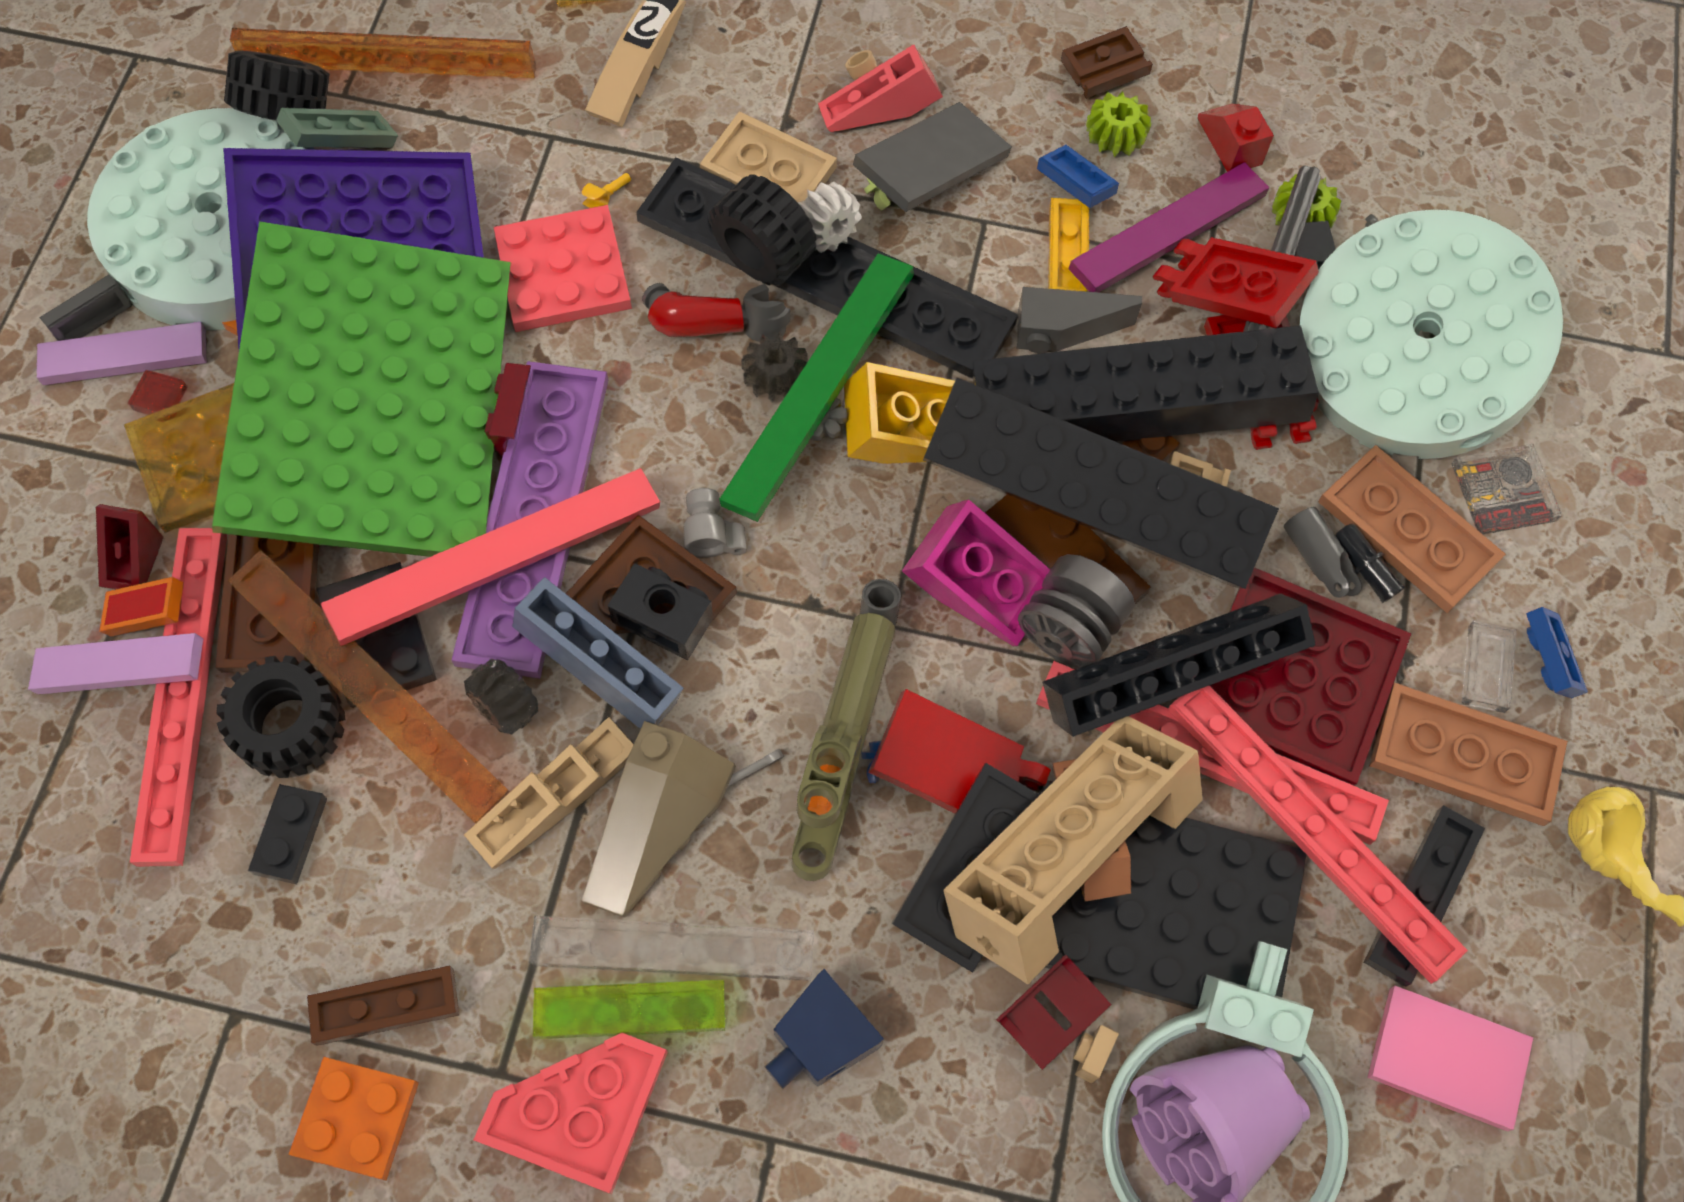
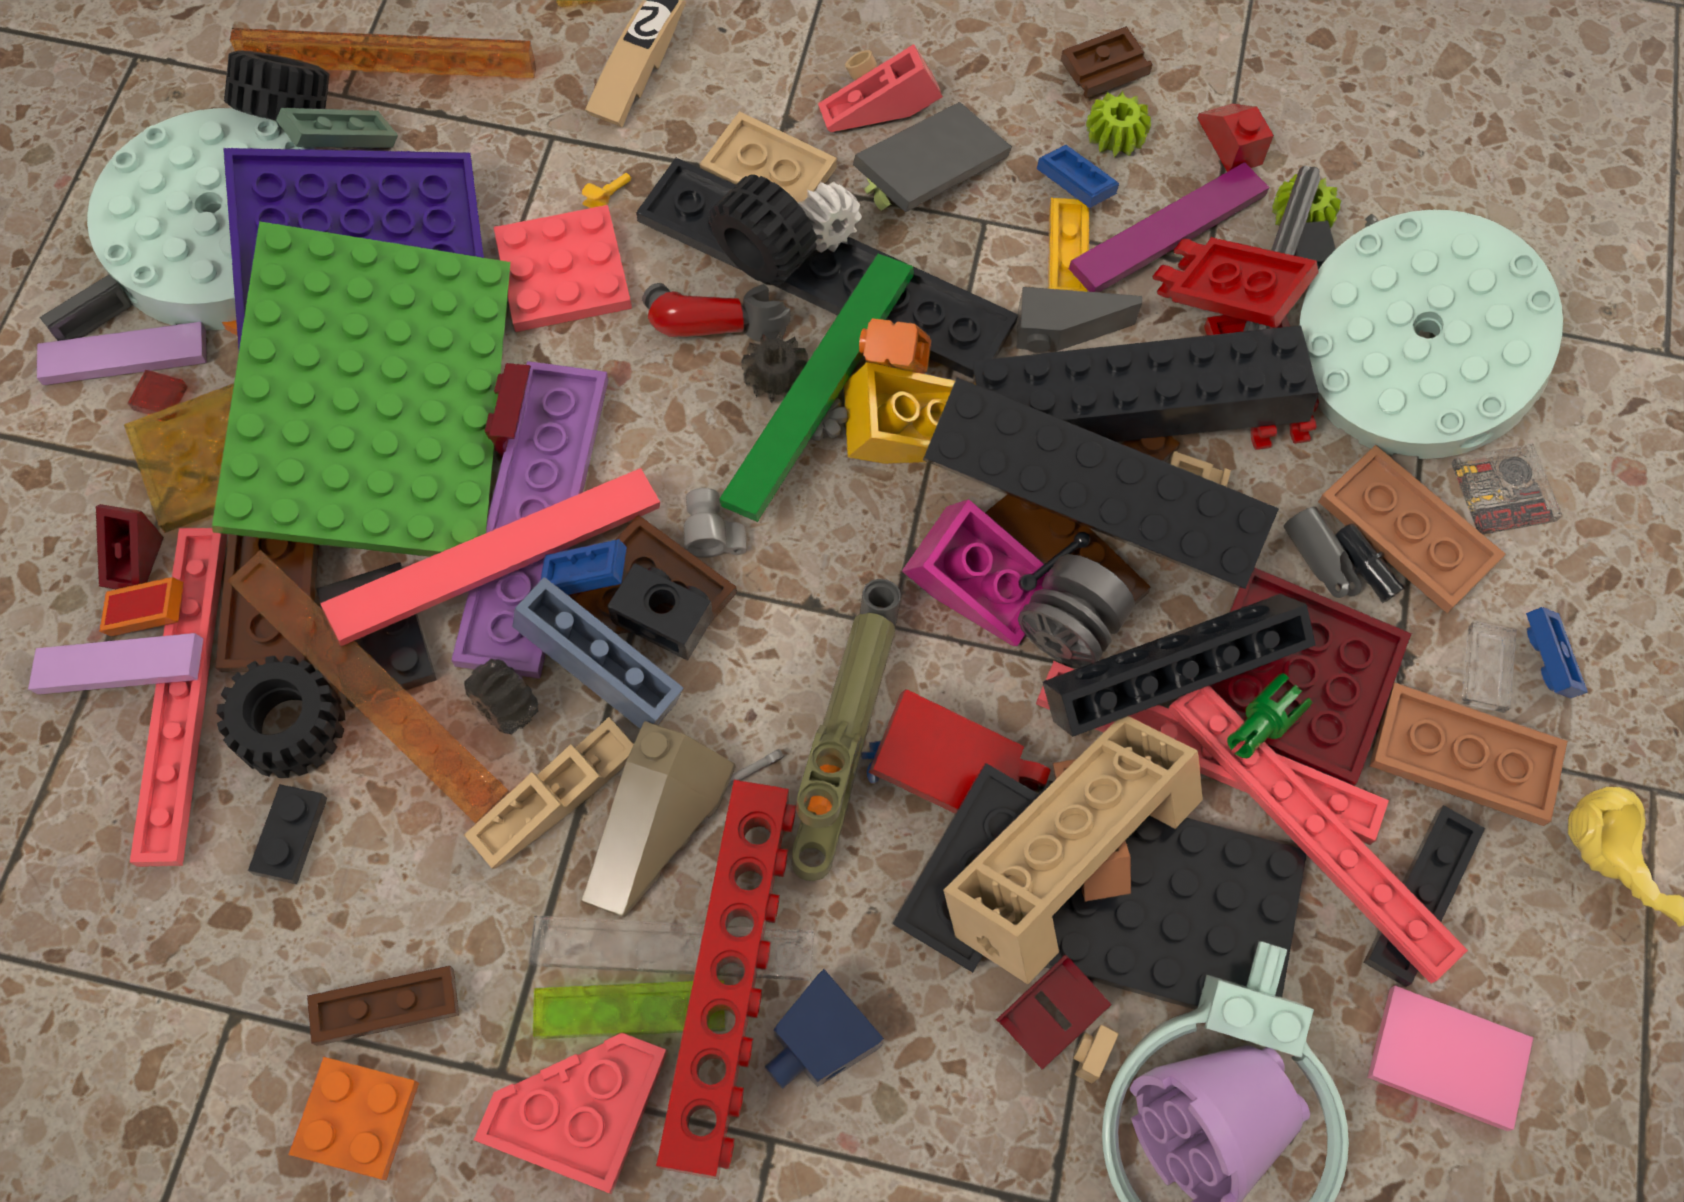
none -> blue plate [540,539,627,595]
none -> red brick [656,780,796,1180]
none -> orange brick [859,318,932,374]
none -> black hinge [1018,532,1091,591]
none -> green arm [1227,673,1313,759]

